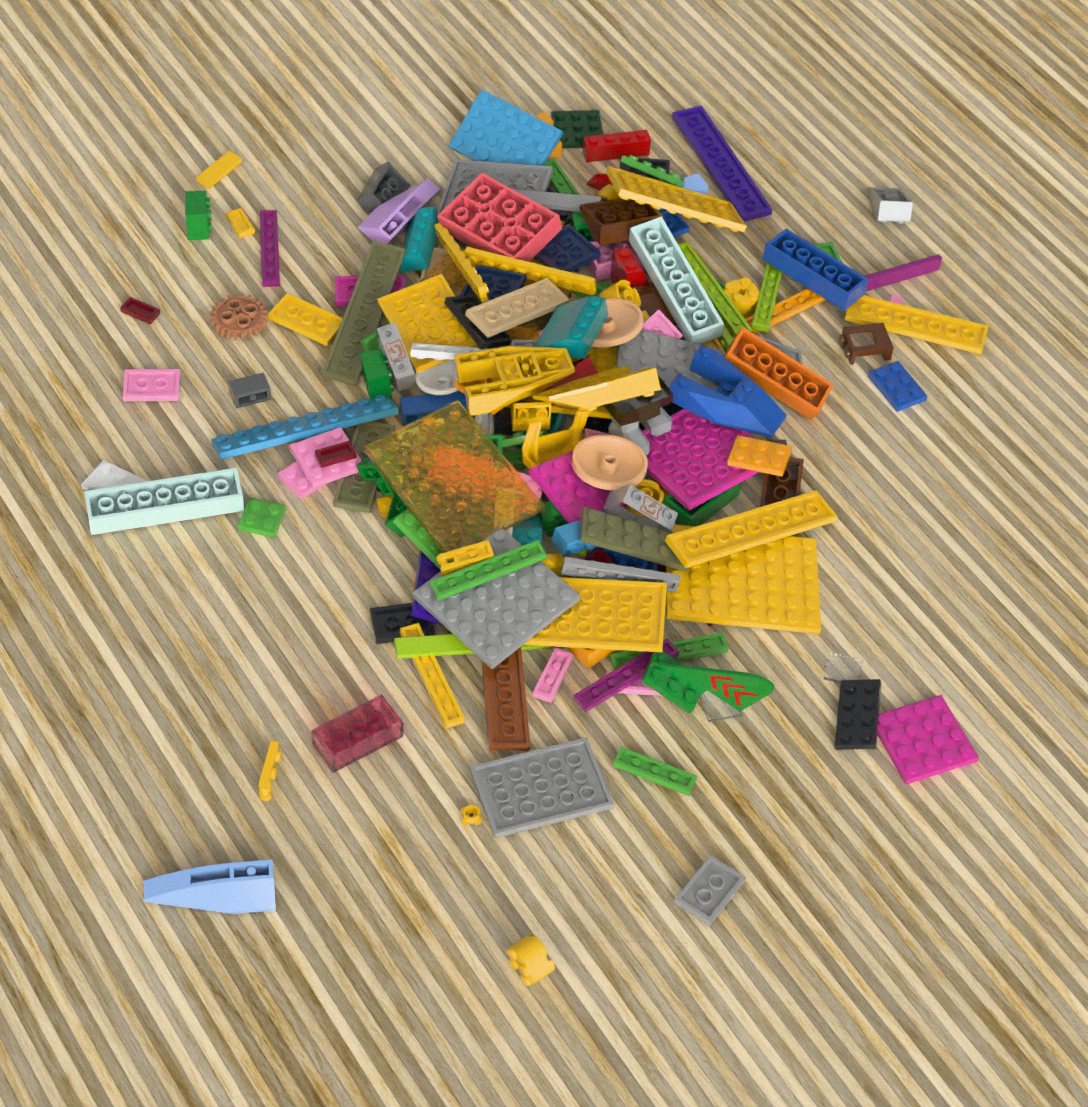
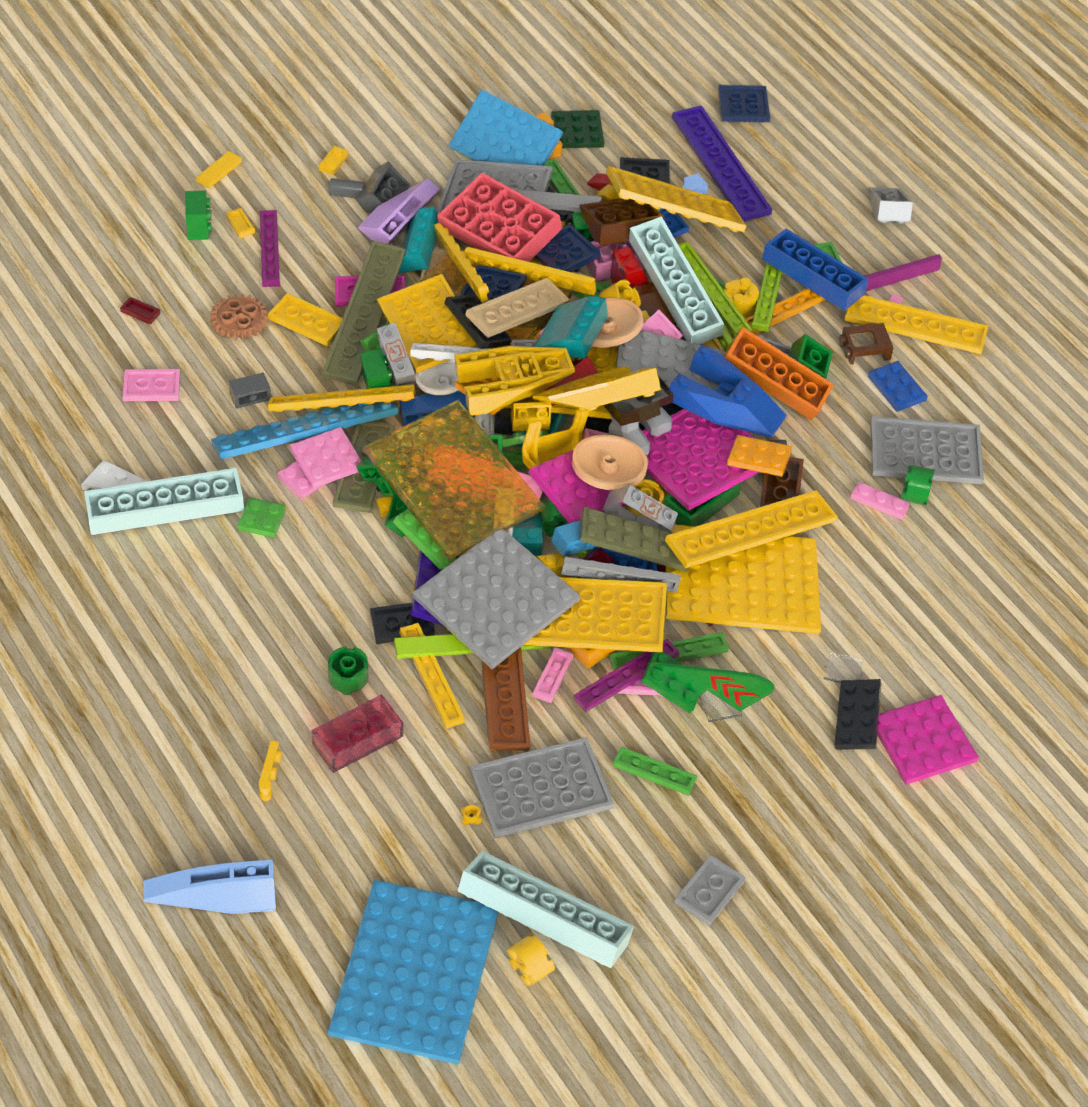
dark red tile [315,441,357,468] -> none
bright green plate [430,540,547,601] -> none
yellow plate [436,540,494,576] -> none
red brick [582,130,651,163] -> none
bright green plate [620,155,684,187] -> none
none -> yellow plate [268,384,416,412]
none -> yellow plate [319,146,349,175]
none -> green brick [328,646,368,695]
none -> dark azure plate [328,880,499,1065]
none -> dark grey brick [329,178,365,198]
none -> light aqua brick [458,851,634,968]
none -> dark blue plate [718,85,770,123]
none -> green brick [789,334,833,379]
none -> bright pink plate [851,482,910,520]
none -> light grey plate [870,416,984,484]
none -> green brick [901,465,935,506]

